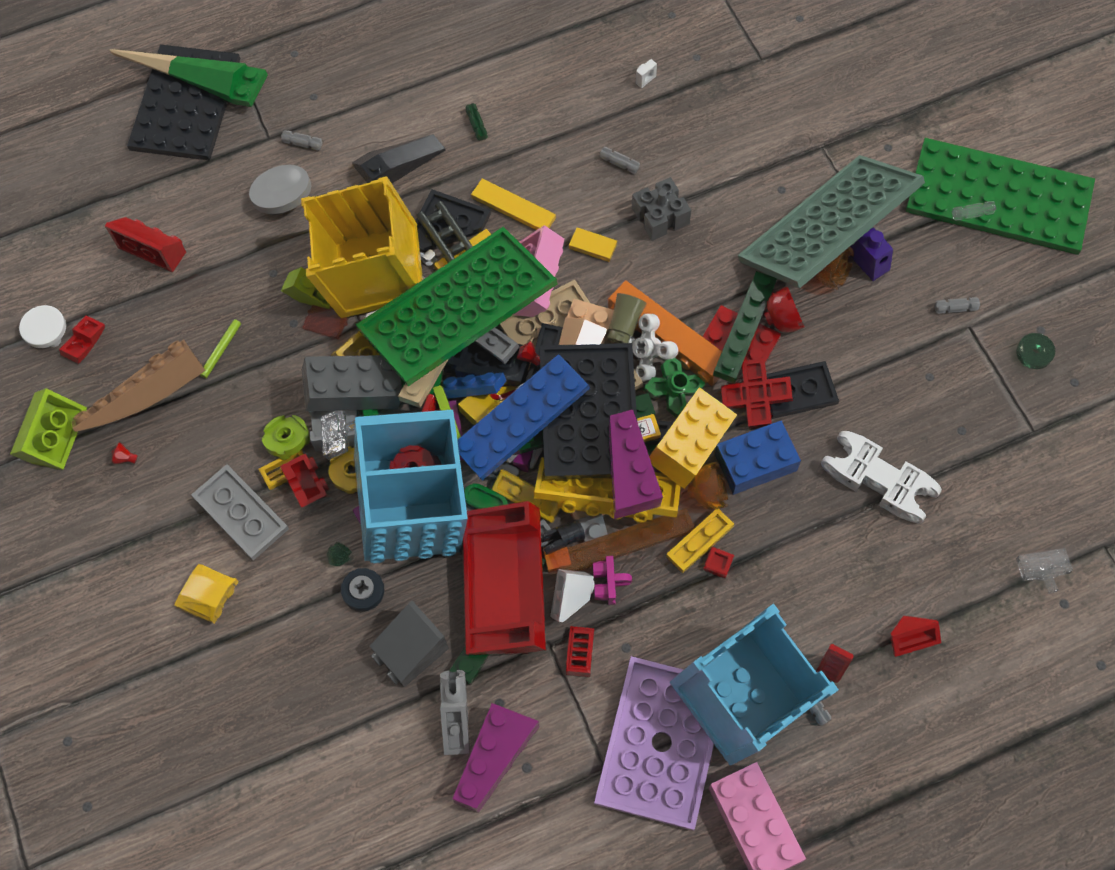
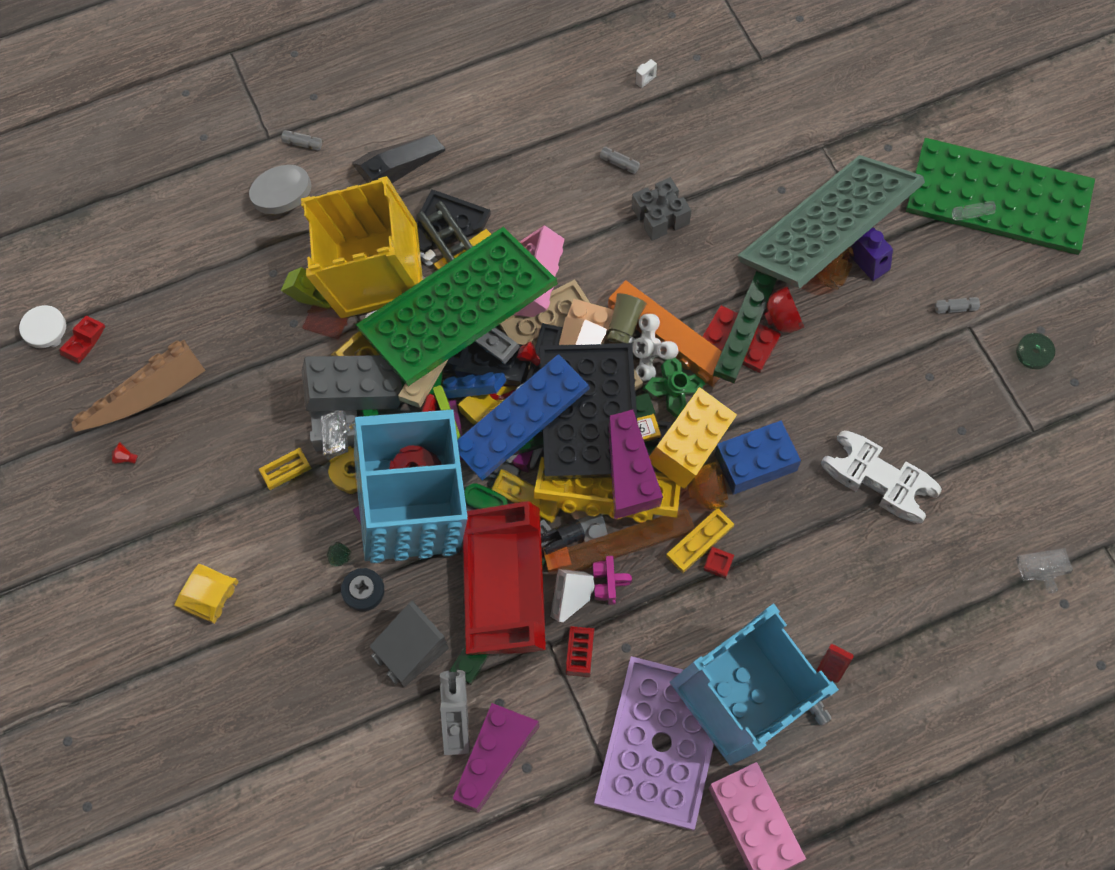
lime slope [10,388,87,470] -> none
red slope [105,217,186,272] -> none
green plate [110,49,268,107] -> none
black plate [127,44,241,161] -> none
light grey plate [191,464,289,561] -> none
lime piece [200,319,241,379] -> none
lime plate [262,415,310,460] -> none
red cylinder [280,453,329,508] -> none
dark green axle [465,103,488,141] -> none
yellow tile [471,178,556,230] -> none
yellow tile [569,227,617,262] -> none
red plate [721,358,793,429] -> none
black tile [767,361,839,419] -> none
red slope [891,616,941,657] -> none

